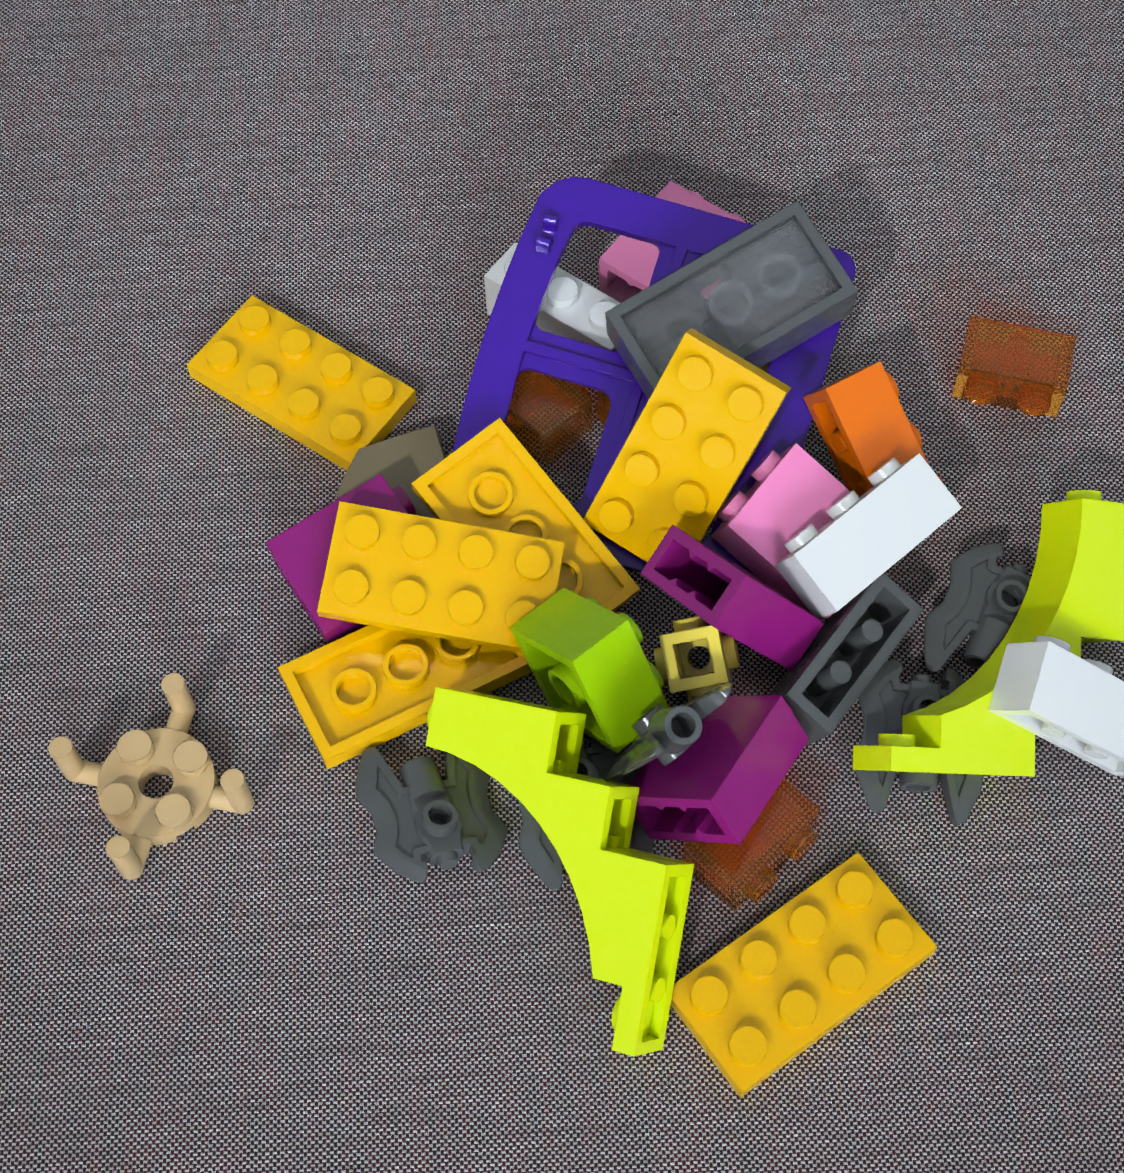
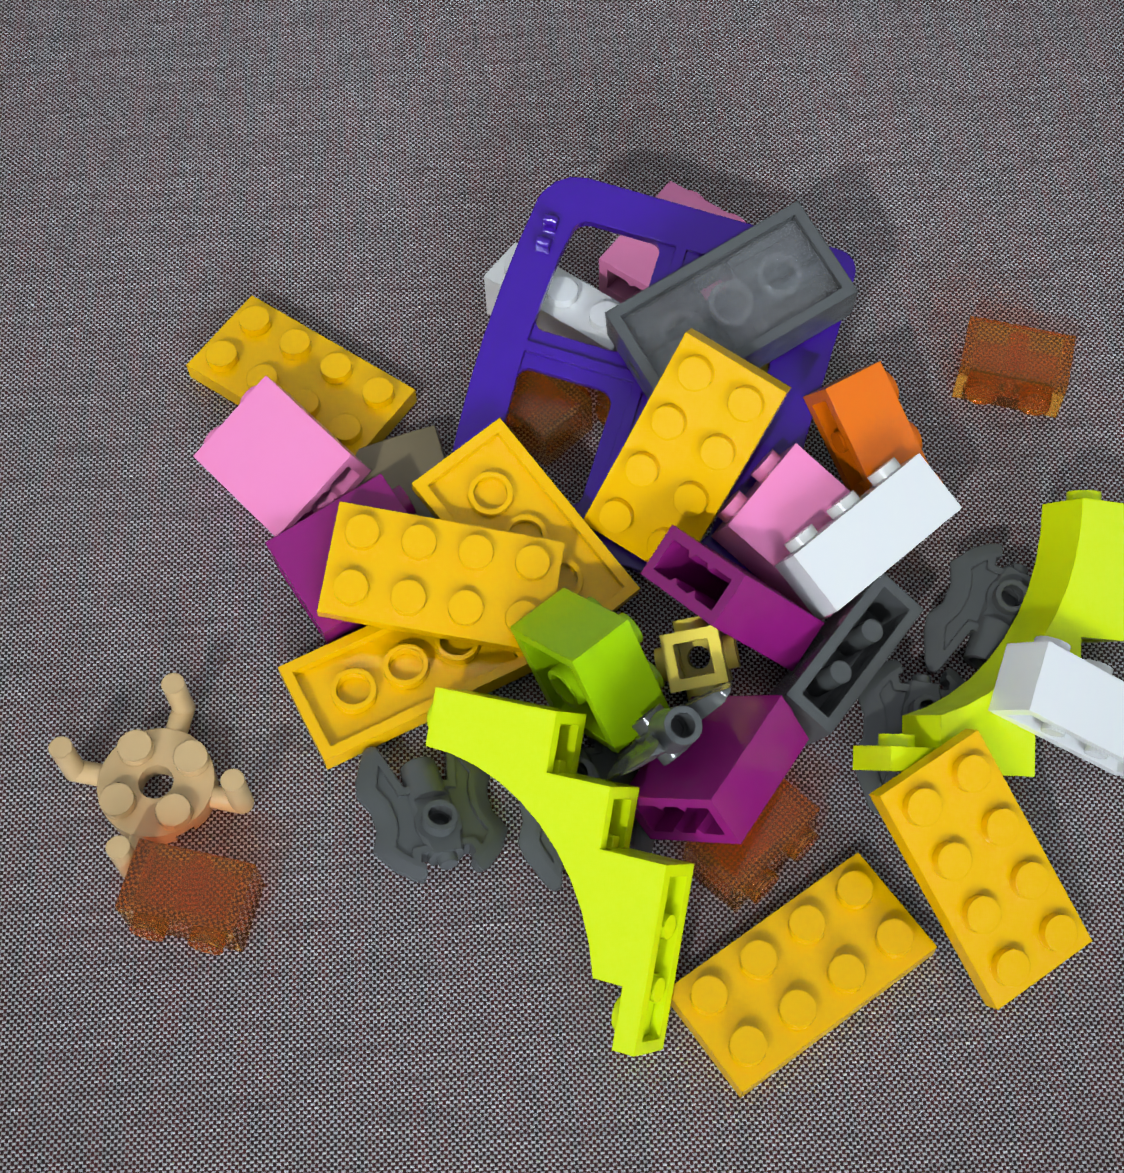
none -> clear orange brick [115,838,265,955]
none -> bright pink brick [193,376,371,536]
none -> yellow plate [869,729,1092,1010]

